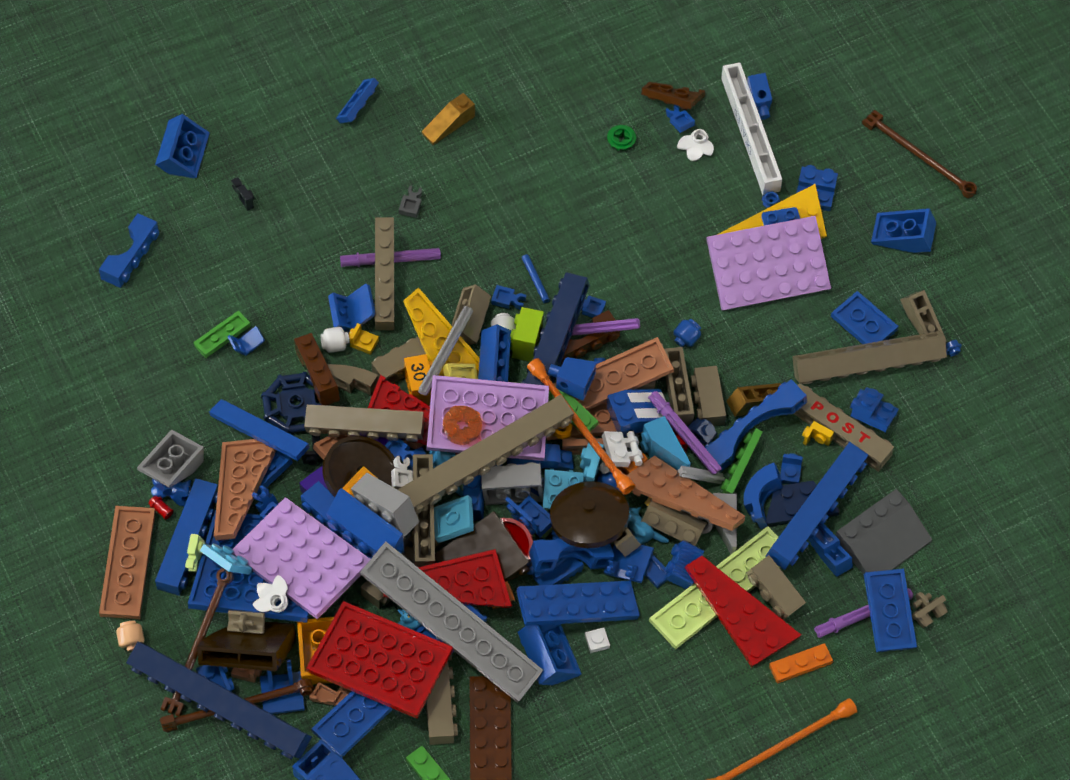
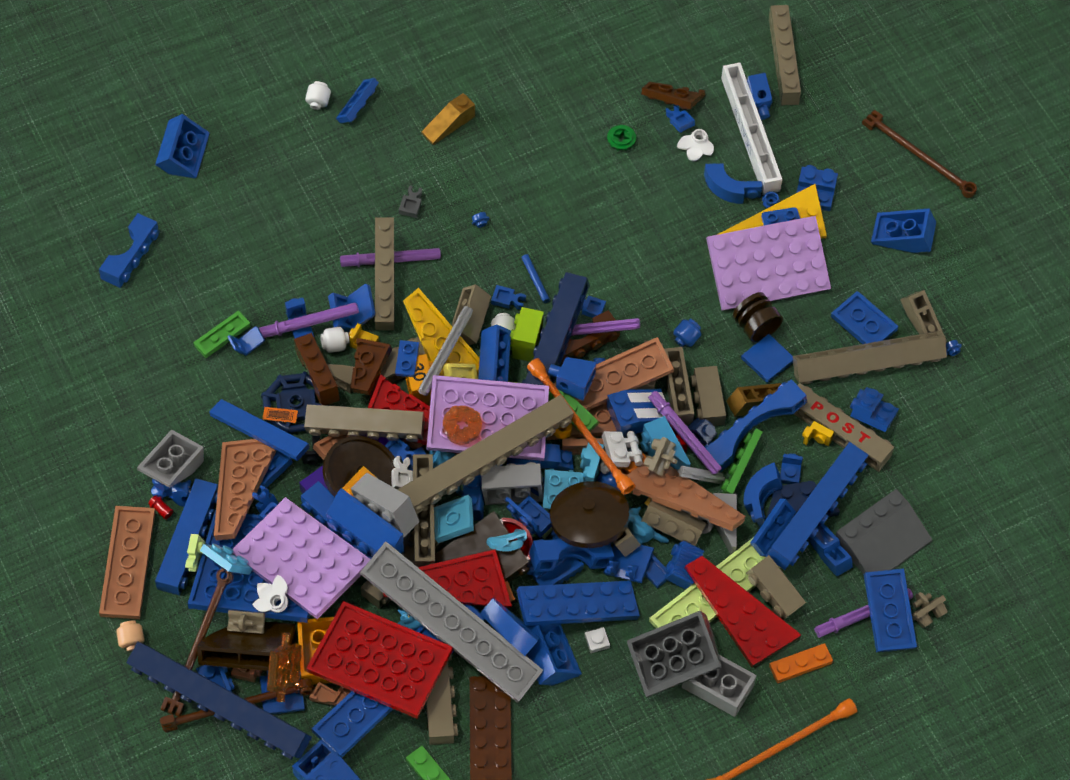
black plate [231,177,255,211] -> none
none -> medium lavender axle [259,303,359,338]
none -> sticker [262,407,298,423]
none -> clear orange plate [267,633,302,702]
none -> blue bracket [285,298,314,339]
none -> white head [305,81,331,110]
none -> reddish brown wing [351,338,392,395]
none -> blue bracket [395,340,420,377]
none -> blue plate [472,212,489,228]
none -> blue slope [480,598,539,656]
none -> medium azure helmet [486,529,527,551]
none -> dark grey slope [627,611,721,697]
none -> dark tan hips [643,437,678,476]
none -> light grey brick [682,654,757,717]
none -> blue arch [704,163,762,204]
none -> dark brown wheel [732,292,783,343]
none -> blue tile [741,334,793,383]
none -> blue plate [750,499,796,556]
none -> dark tan brick [769,5,801,105]

